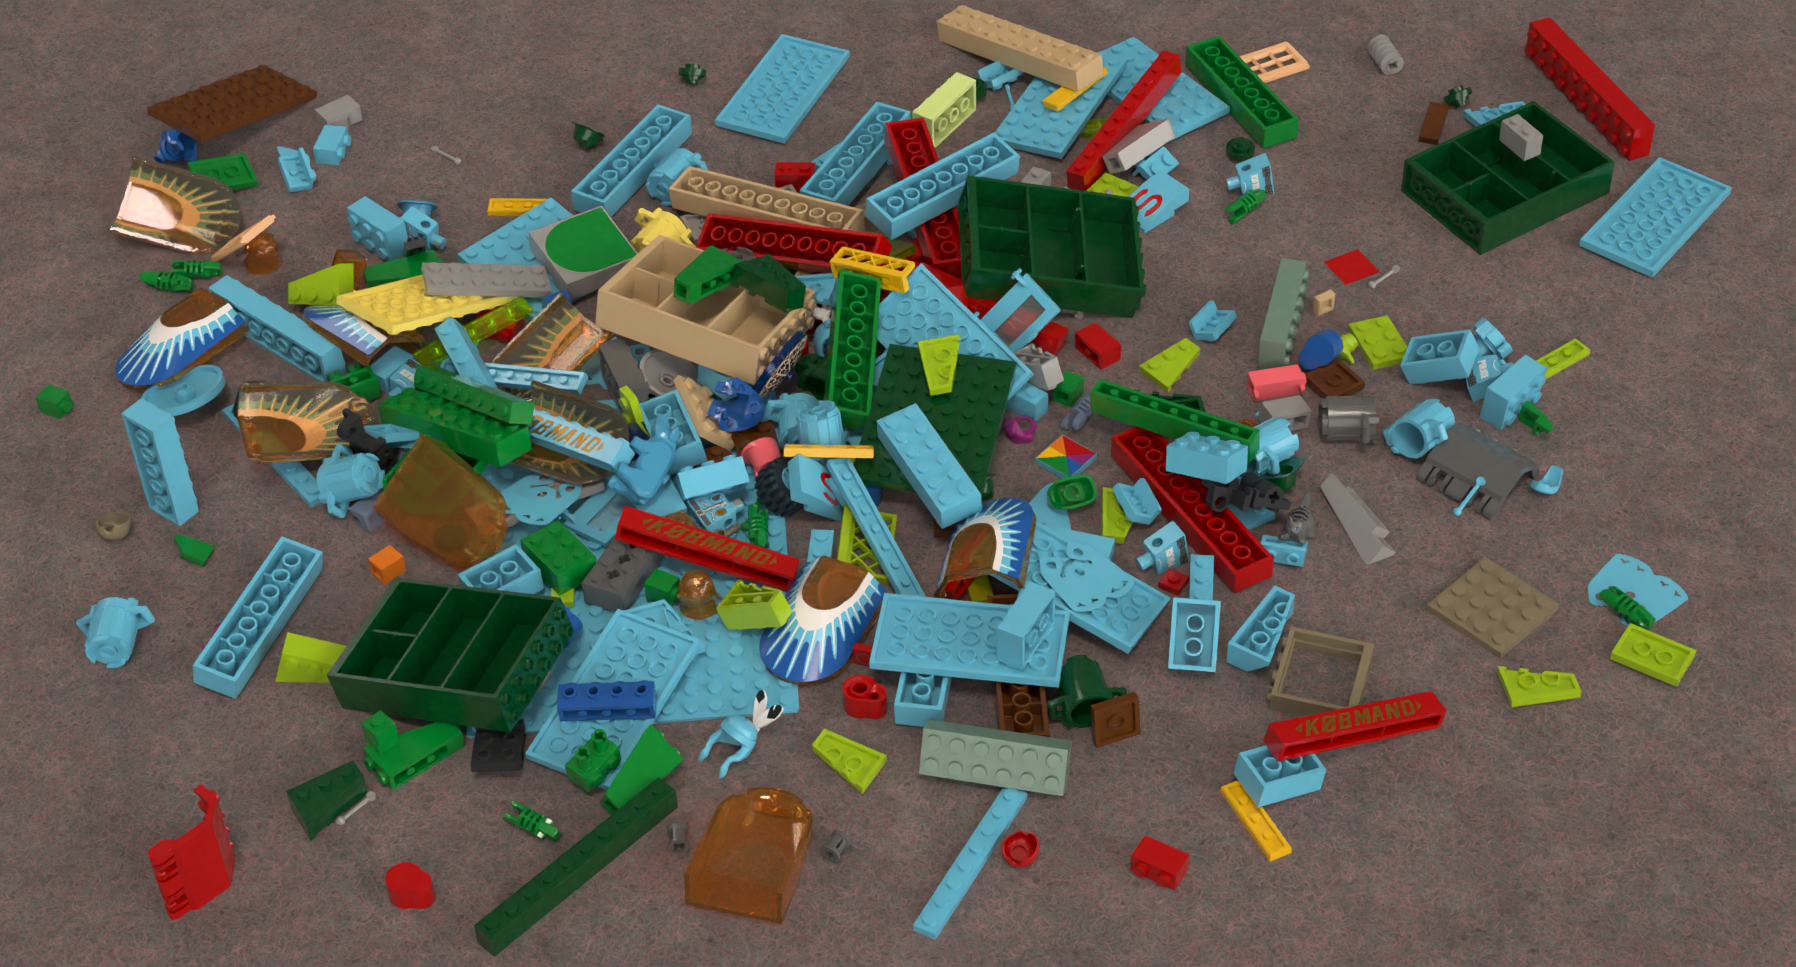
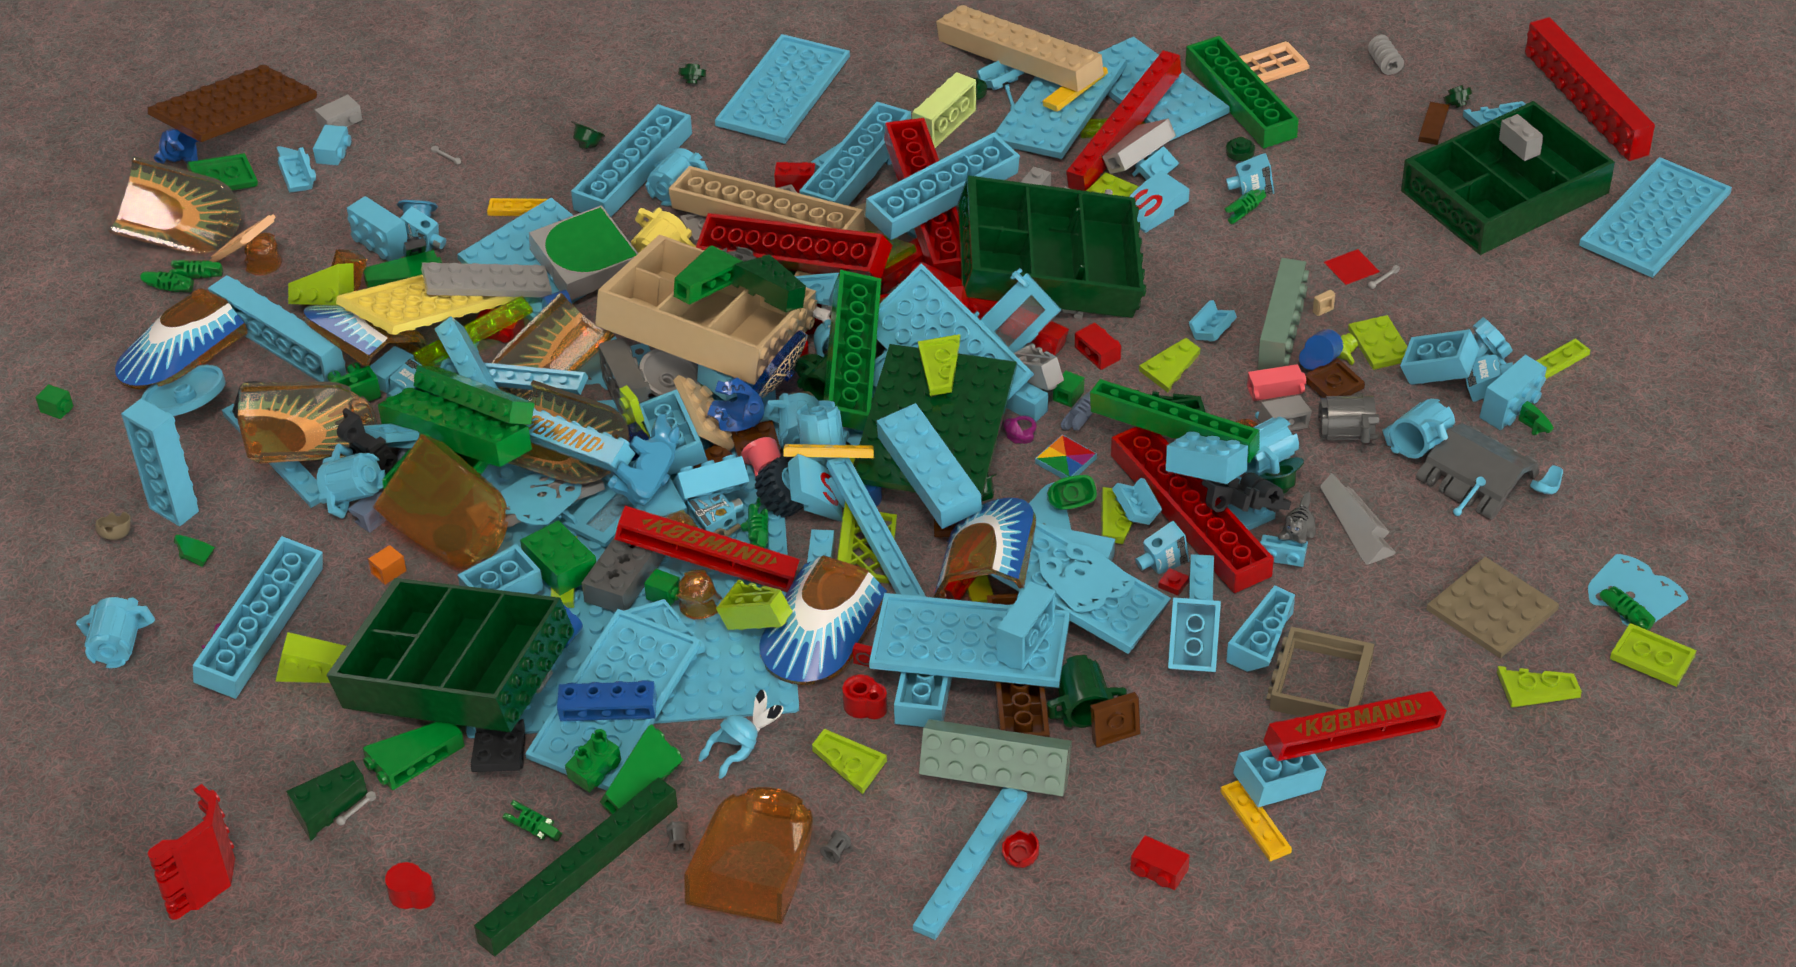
green brick [361,710,399,755] -> none
yellow fence [830,246,915,294] -> none

